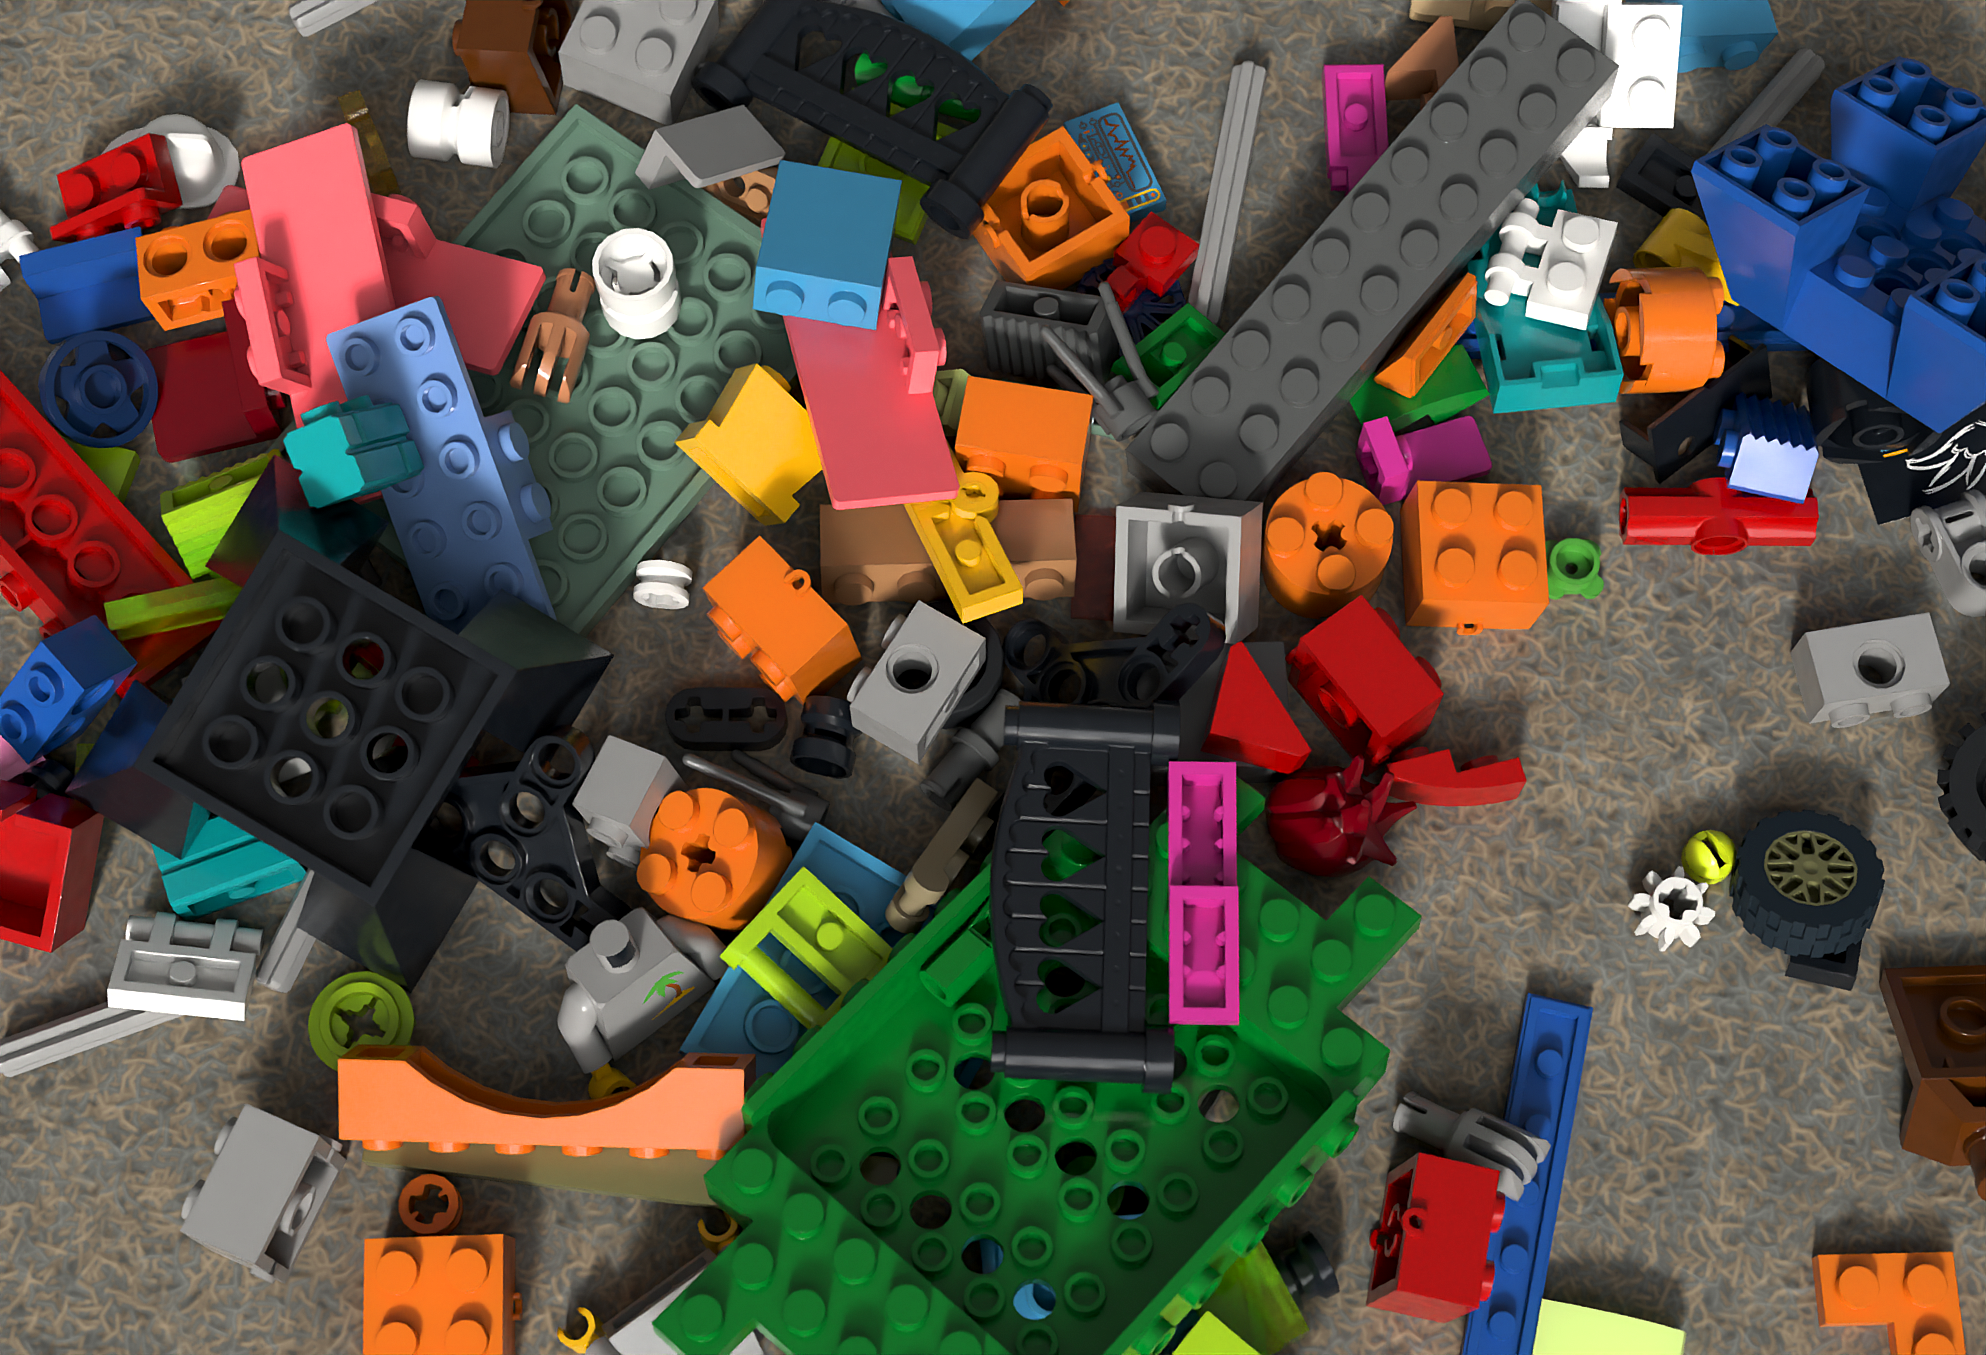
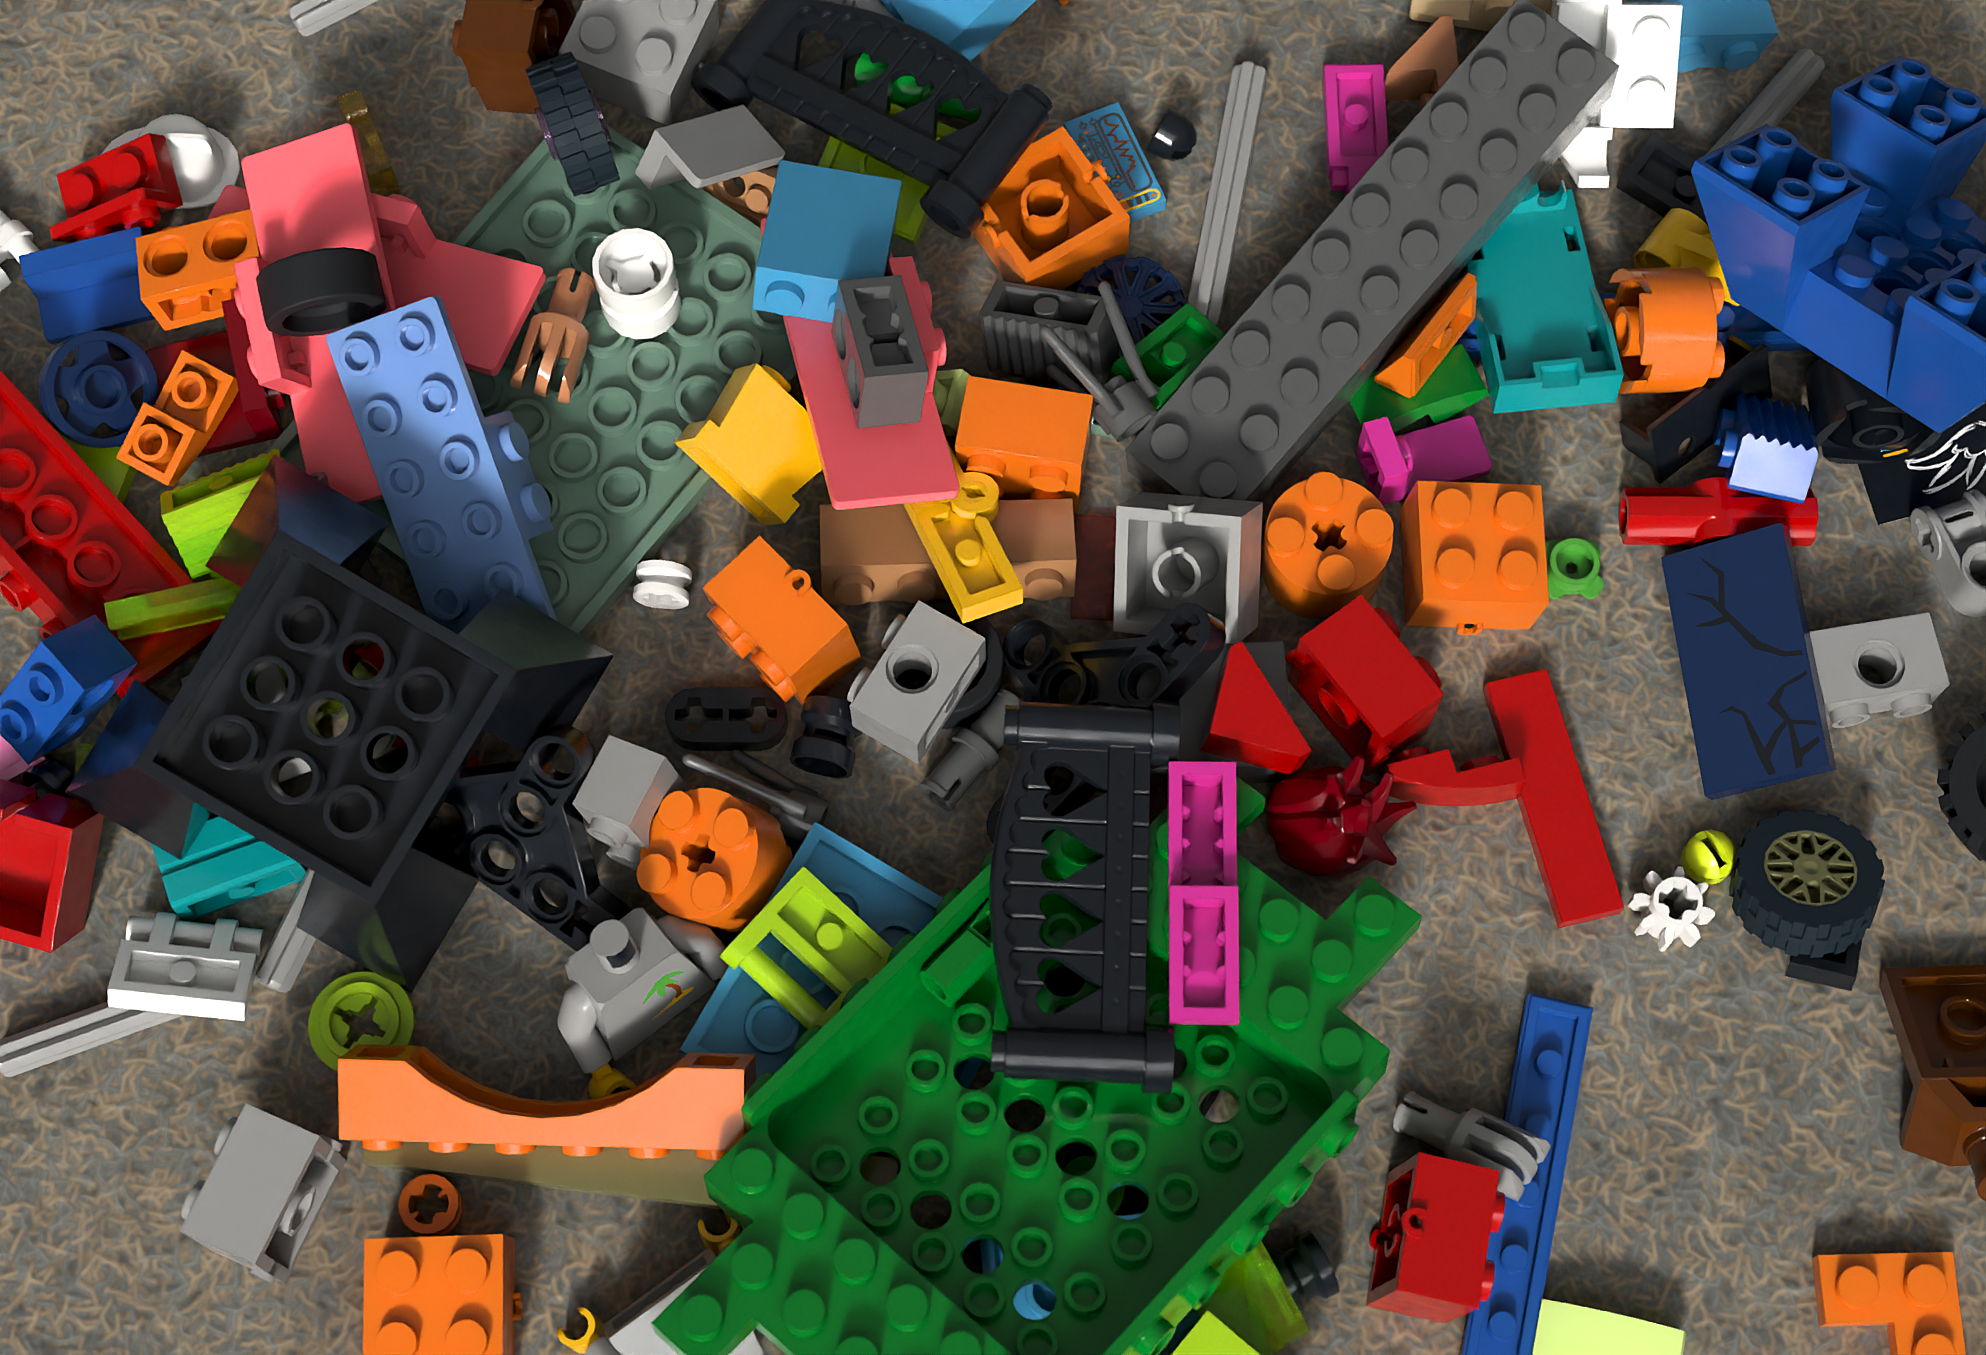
teal brick [283,395,425,509] -> none
white wheel [407,79,510,168] -> none
dark tan plate [885,778,998,934] -> none
red plate [1106,211,1200,315] -> none
white plate [1484,198,1618,330] -> none
none -> orange slope [116,350,239,487]
none -> black tyre [256,247,387,337]
none -> black wheel [525,51,620,197]
none -> dark grey brick [831,275,929,428]
none -> black hinge [1147,108,1197,161]
none -> red tile [1483,669,1624,929]
none -> dark blue tile [1661,522,1837,800]

